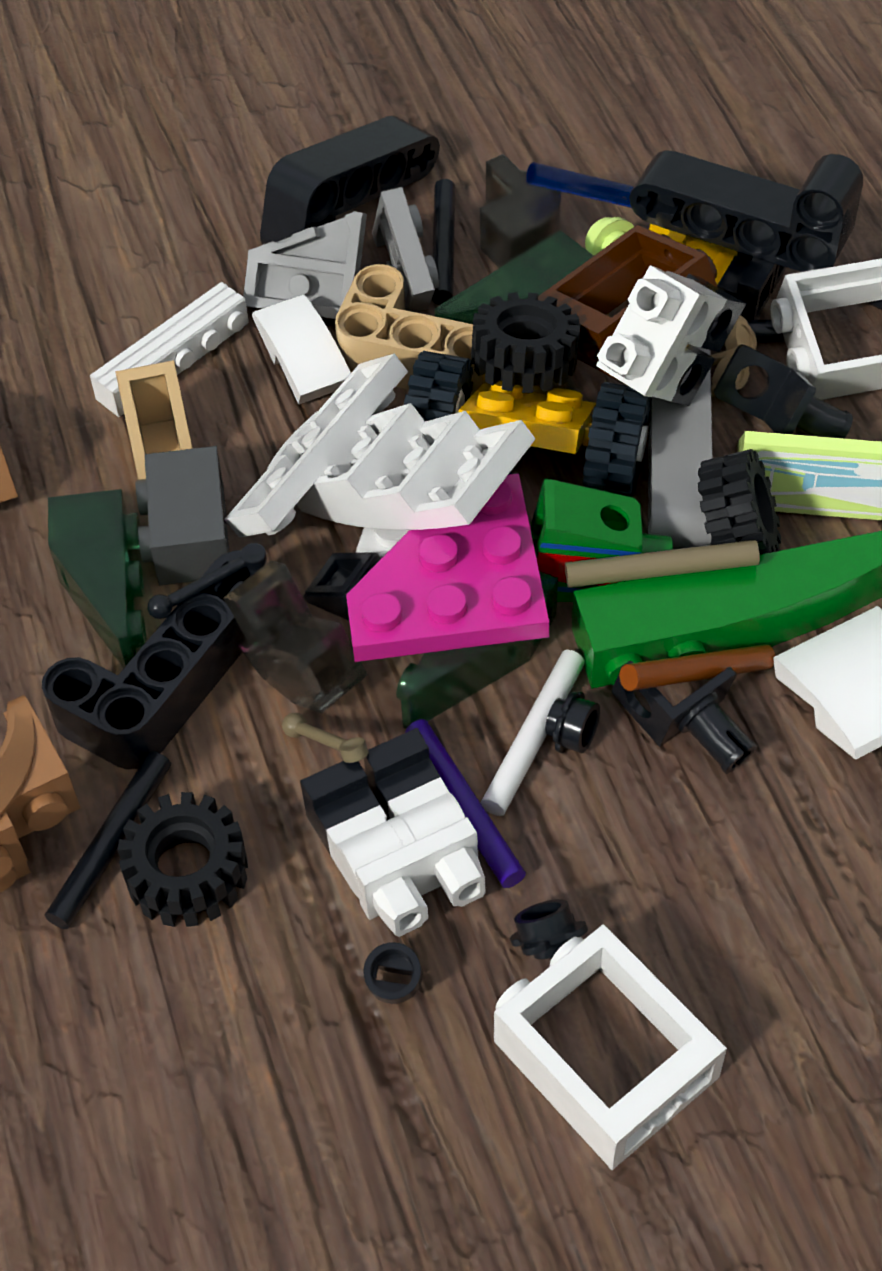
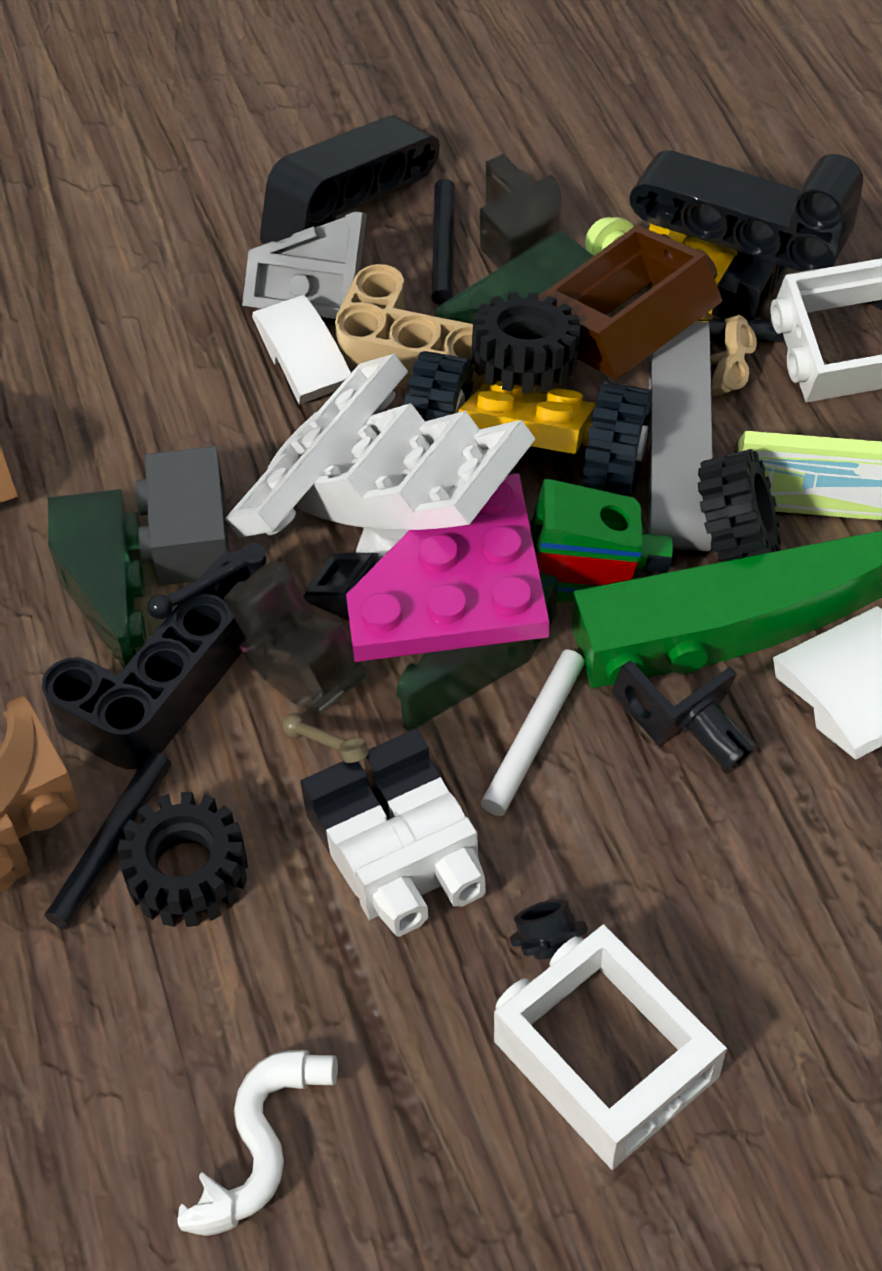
white piece [90,282,249,417] -> none
tan slope [115,360,193,480] -> none
black hinge [363,942,422,1004] -> none
light grey wing [372,187,439,312] -> none
dark purple bar [405,719,526,888] -> none
clear blue bar [526,162,634,208] -> none
black plate [545,691,600,754] -> none
dark tan bar [565,540,760,588] -> none
white hips [596,265,746,406] -> none
dark orange bar [619,644,776,691] -> none
black bracket [714,344,853,439] -> none
none -> white animal [177,1050,338,1236]

